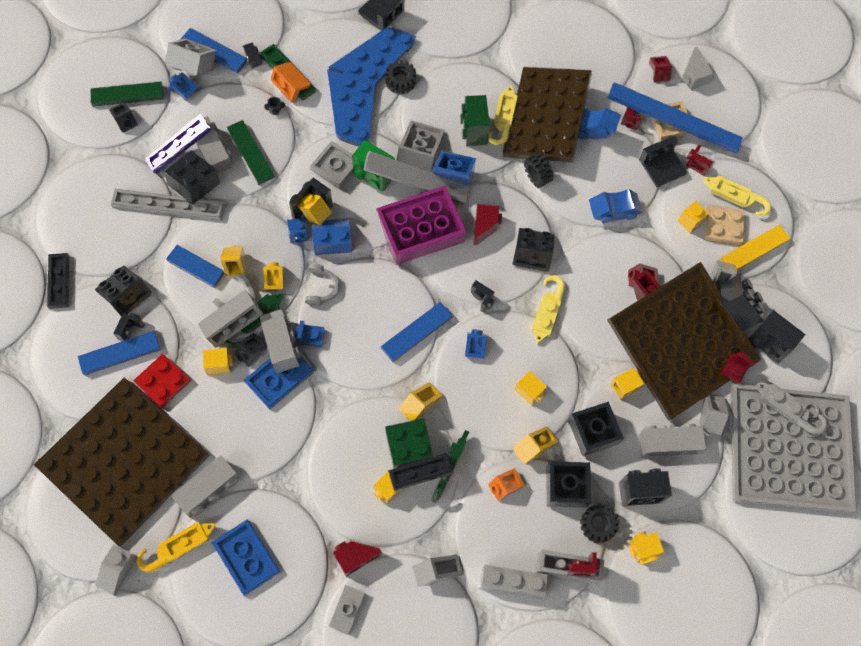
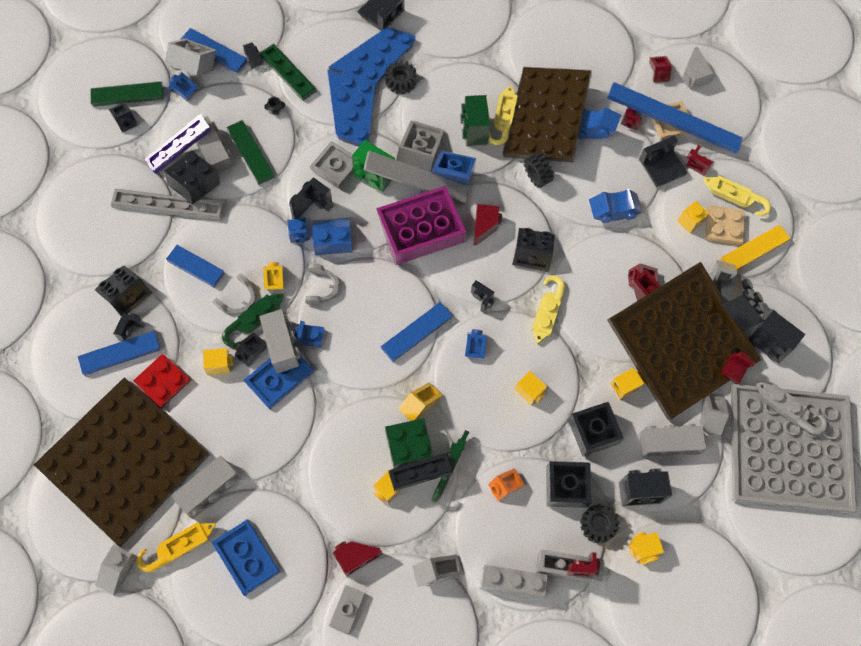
black tile [47,253,70,309] -> none
light grey brick [198,289,263,348] -> none
yellow slope [220,245,245,276] -> none
orange panel [270,62,311,103] -> none
yellow brick [298,193,332,225] -> none
yellow slope [513,426,559,464] -> none

